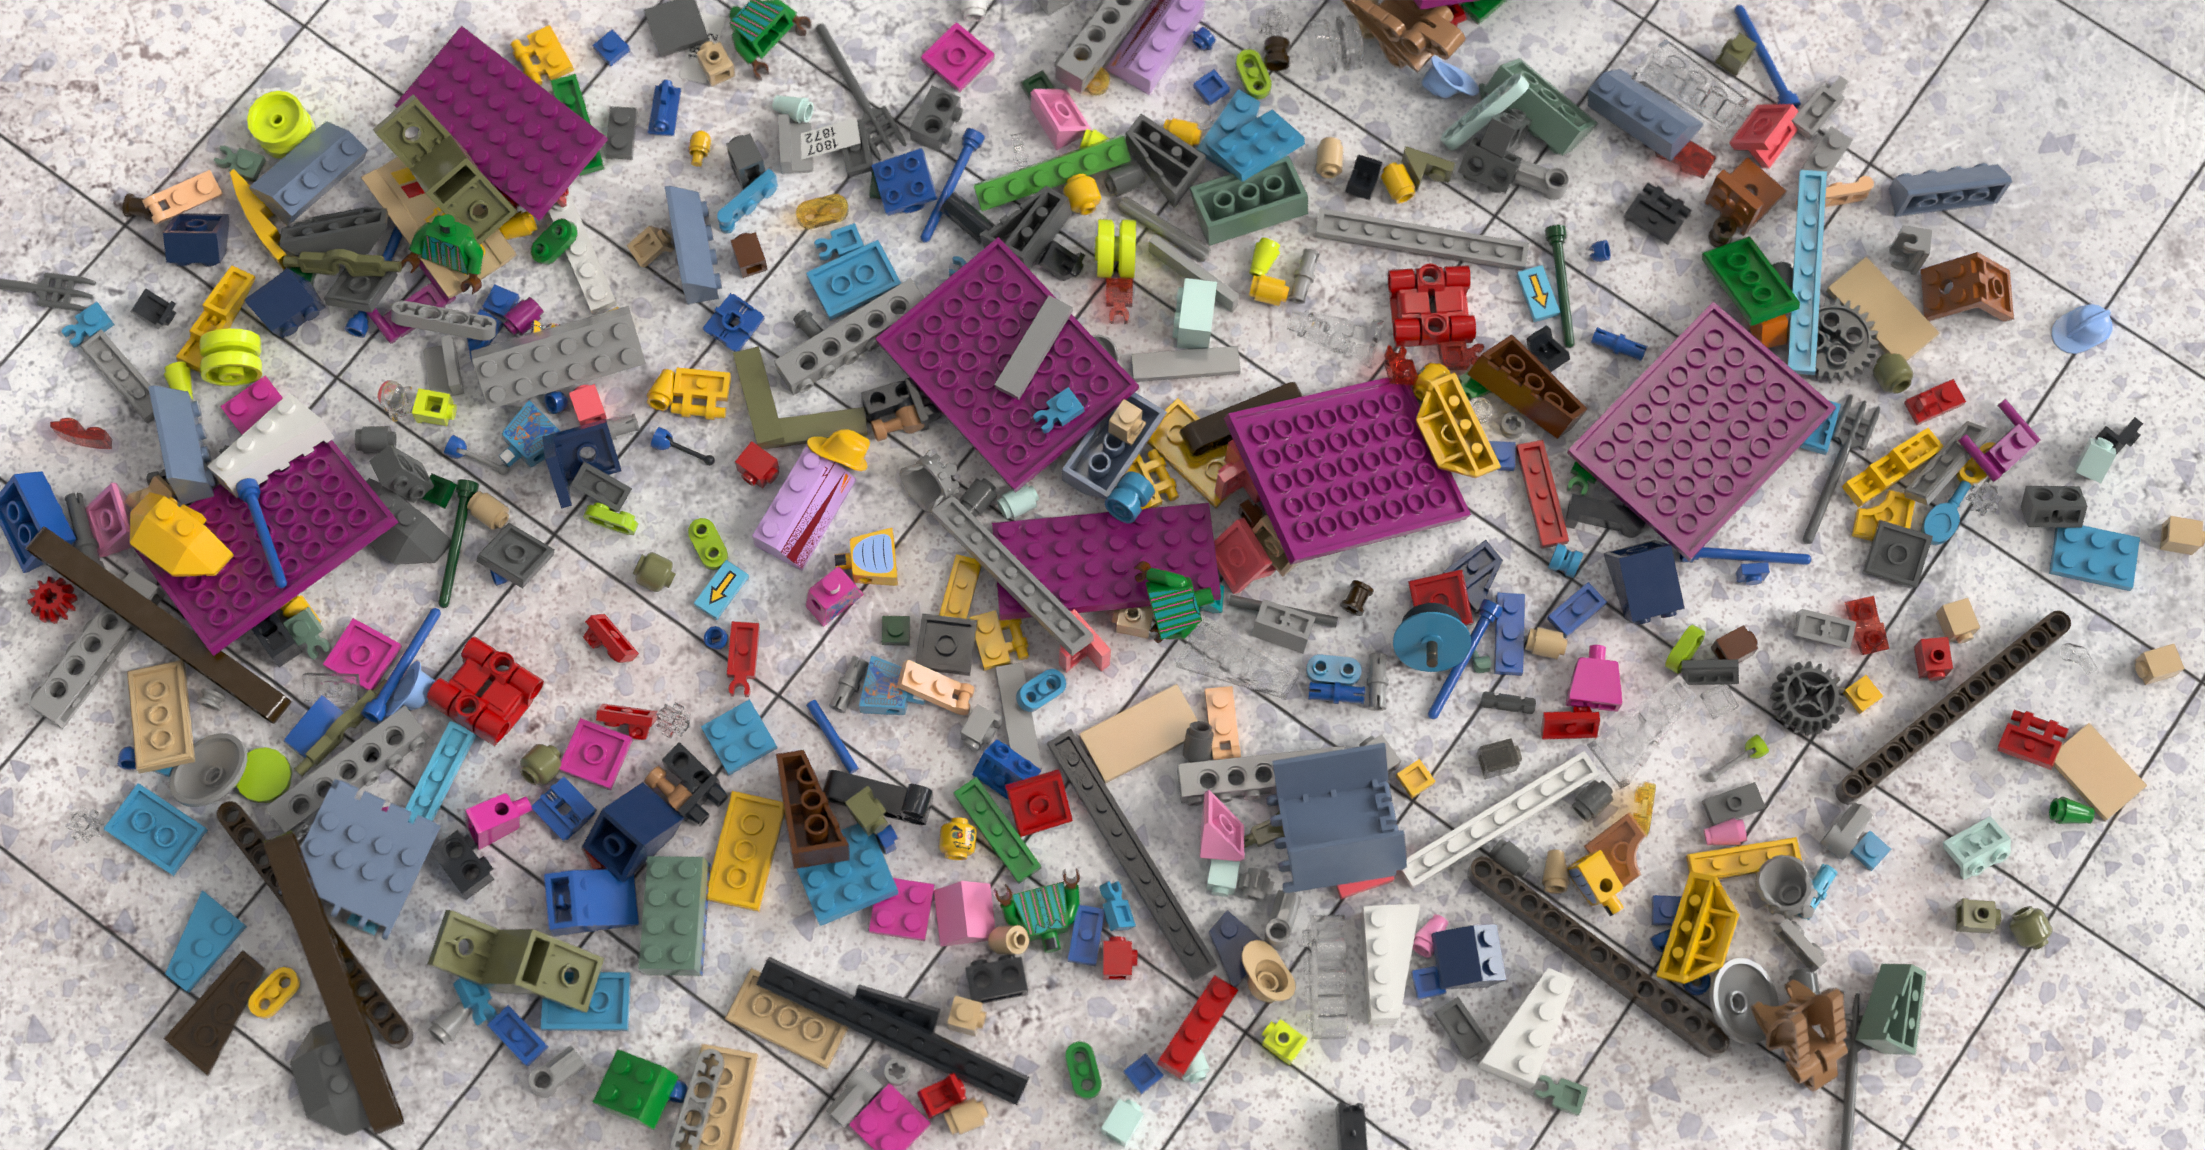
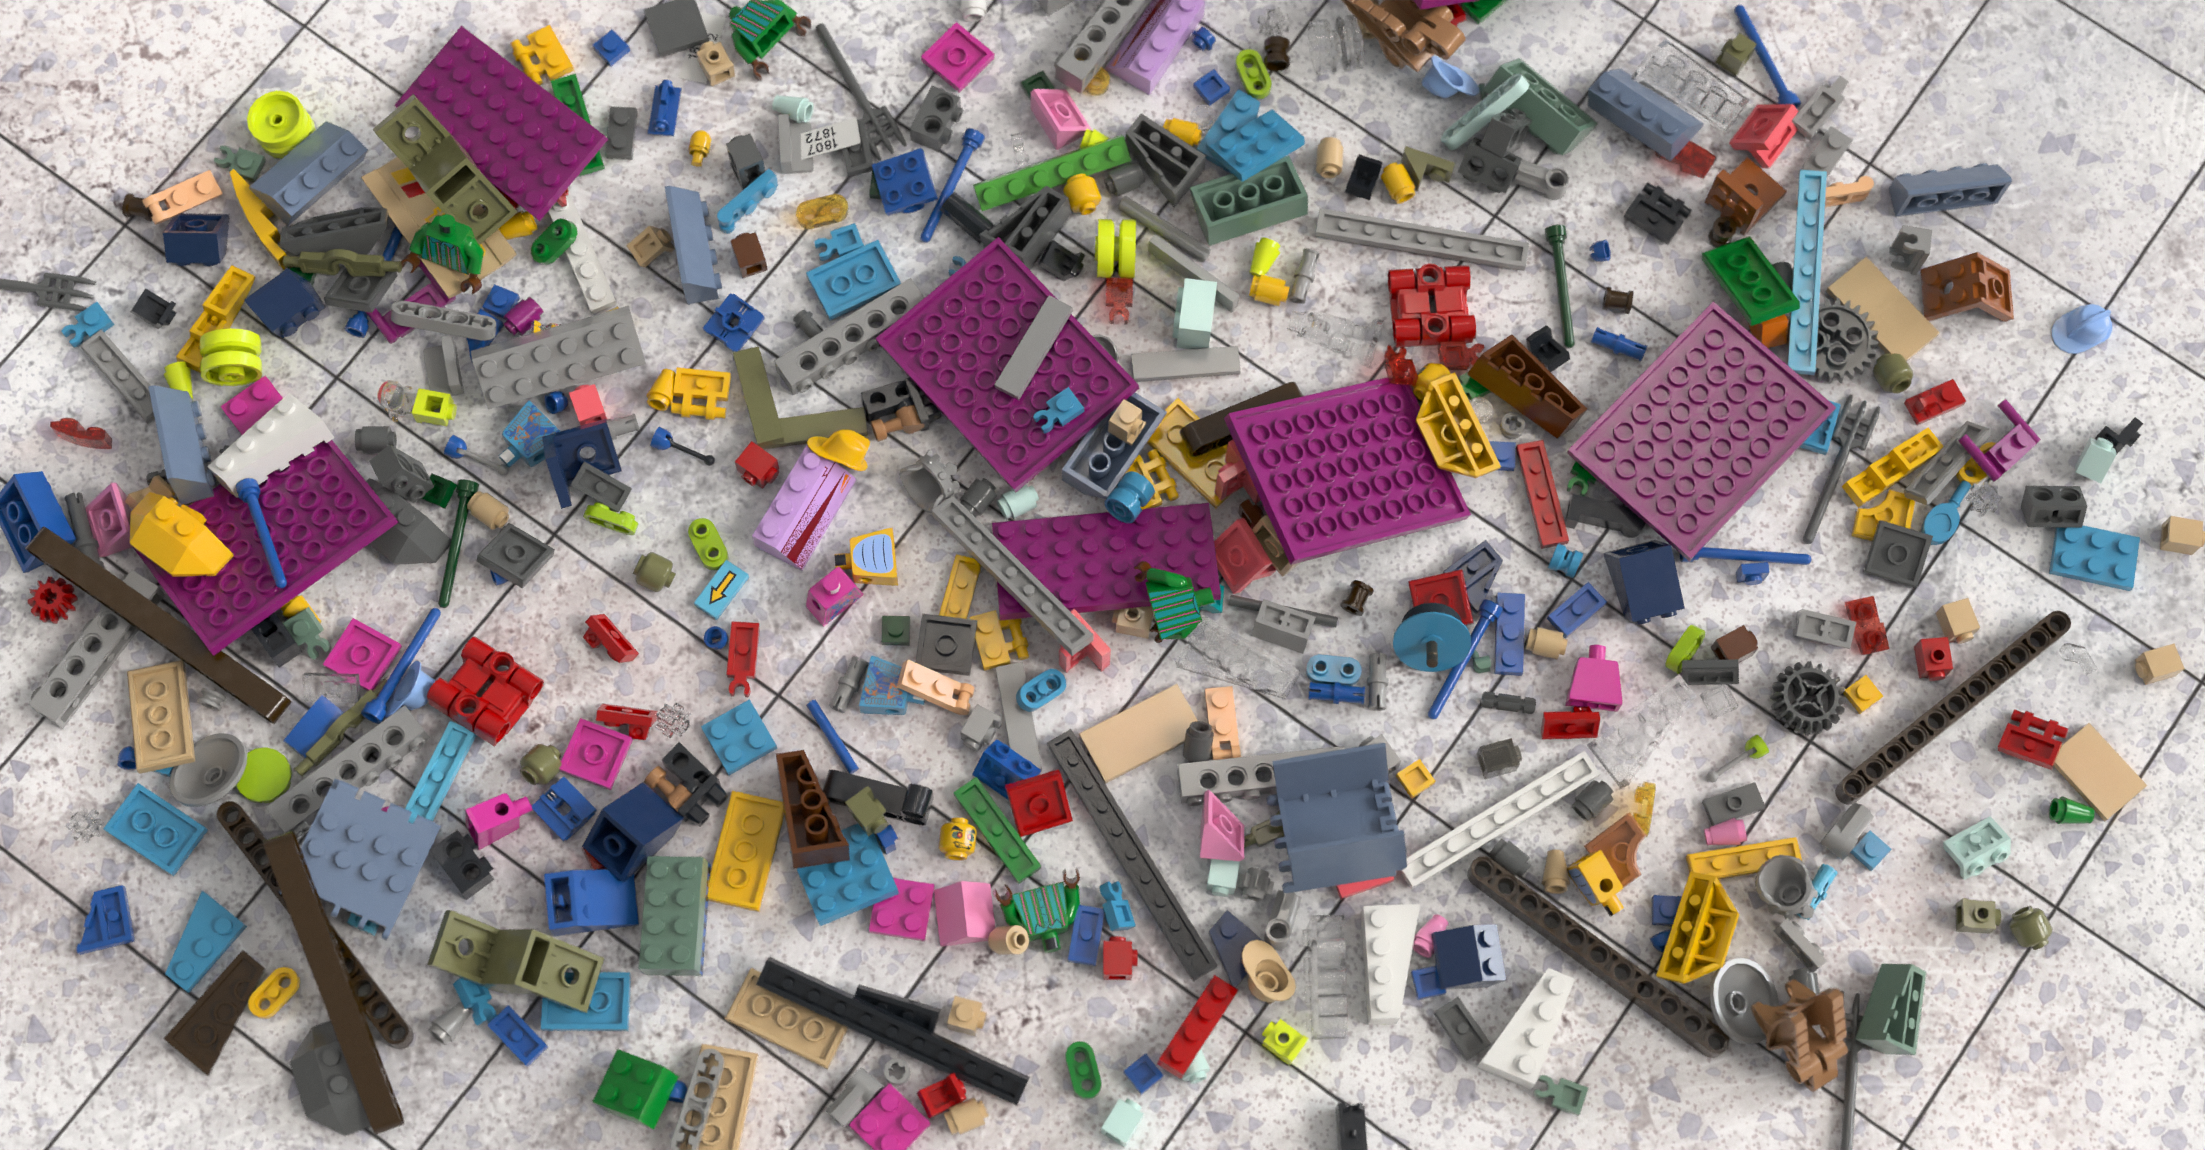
light grey piece [529,1045,586,1098] -> none
black brick [965,954,1028,1004] -> none
medium azure tile [1516,265,1560,323] -> none
blue plate [1682,973,1711,995] -> none
none -> blue wing [77,885,135,955]
none -> dark brown bush [1602,286,1634,314]

